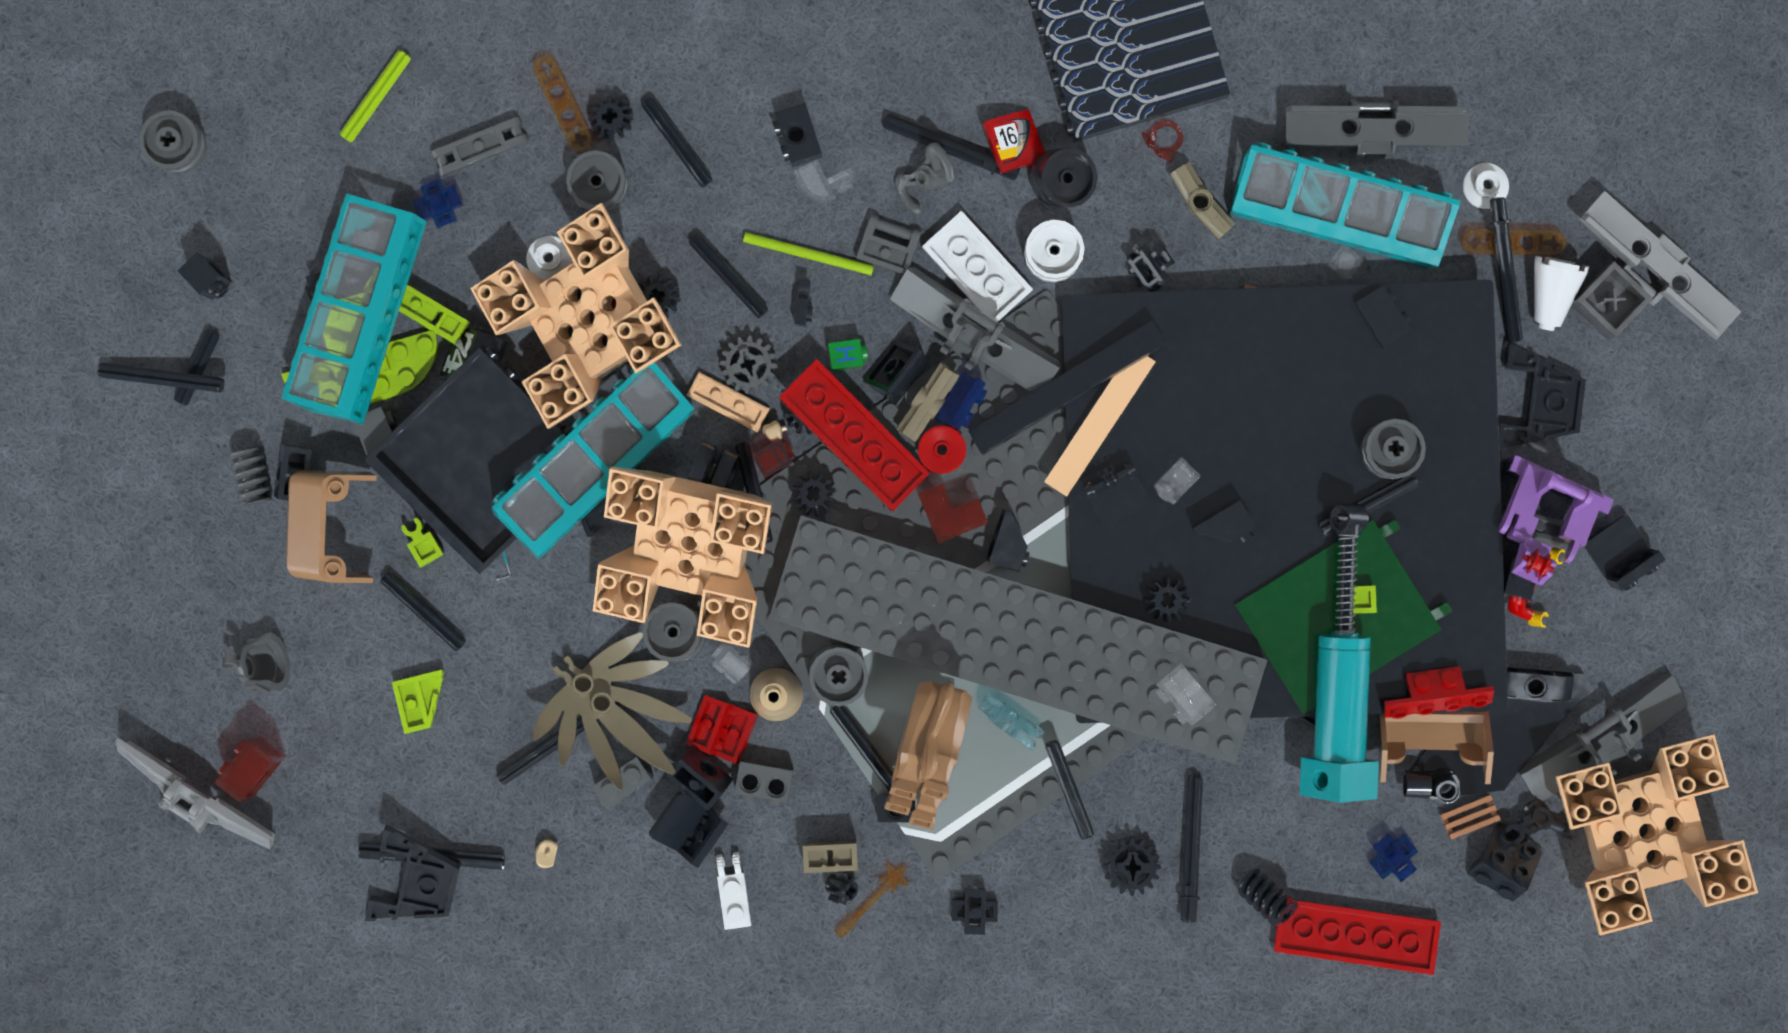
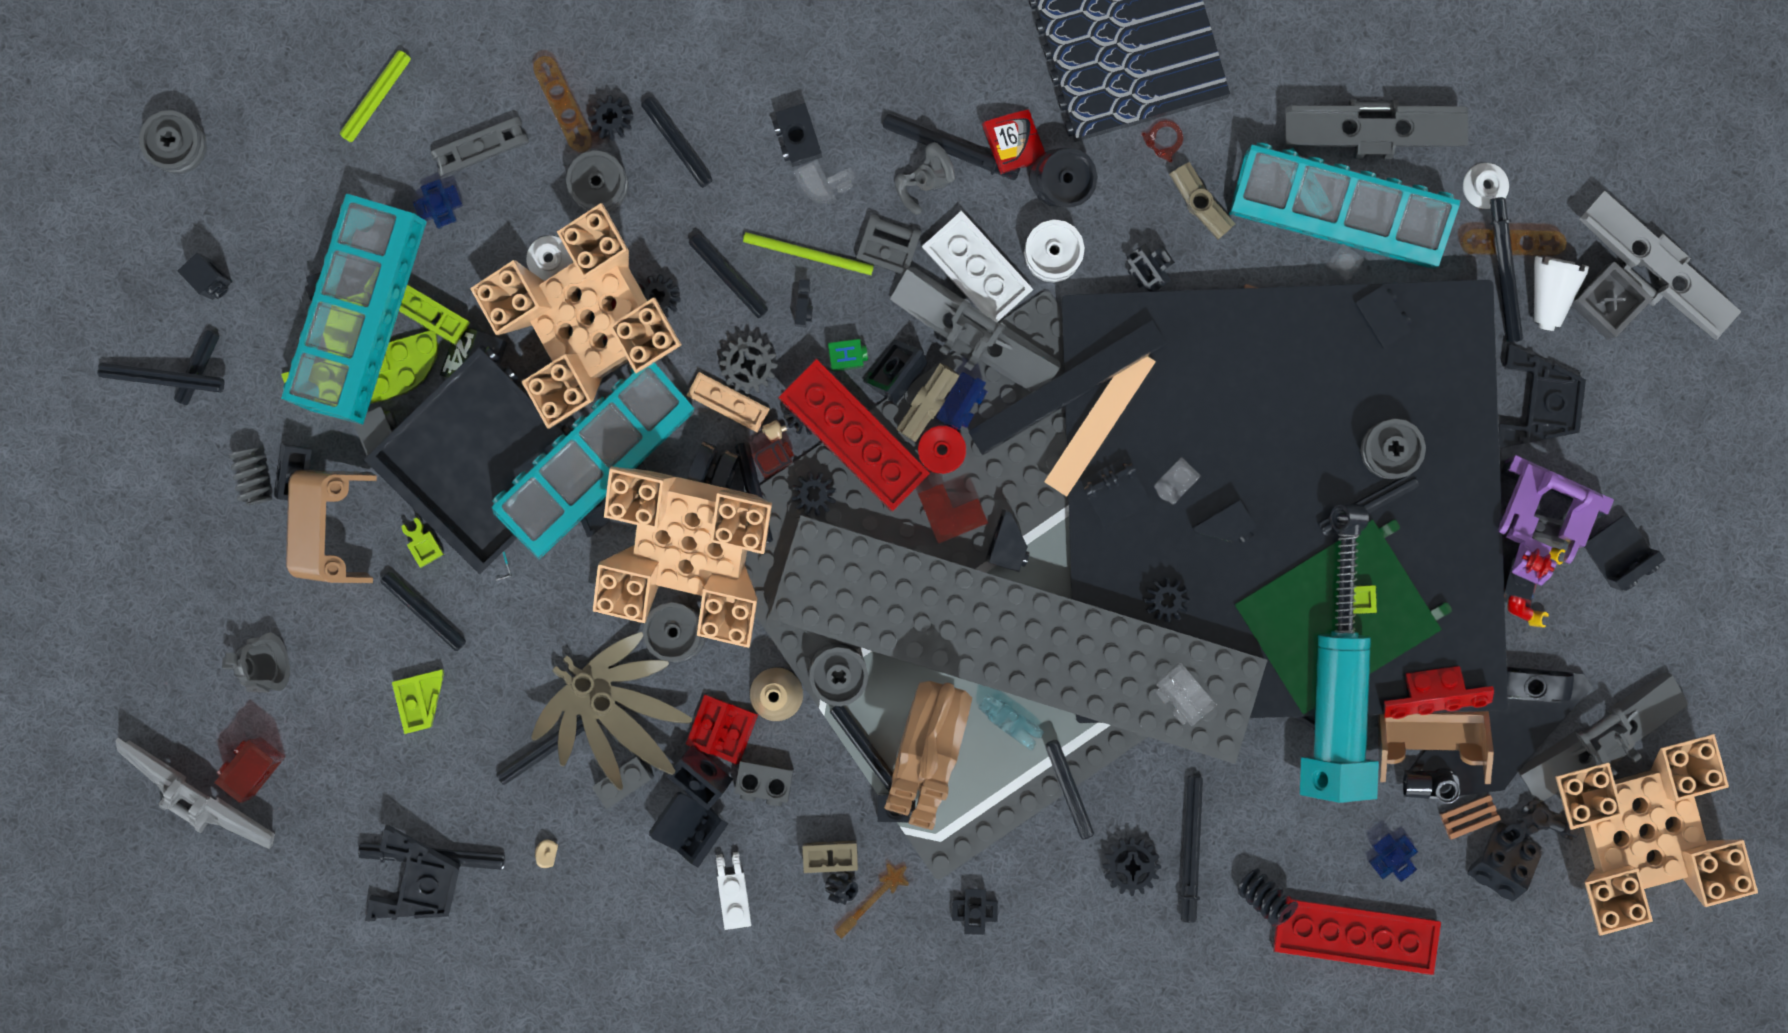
clear brick [711,643,755,684] -> none

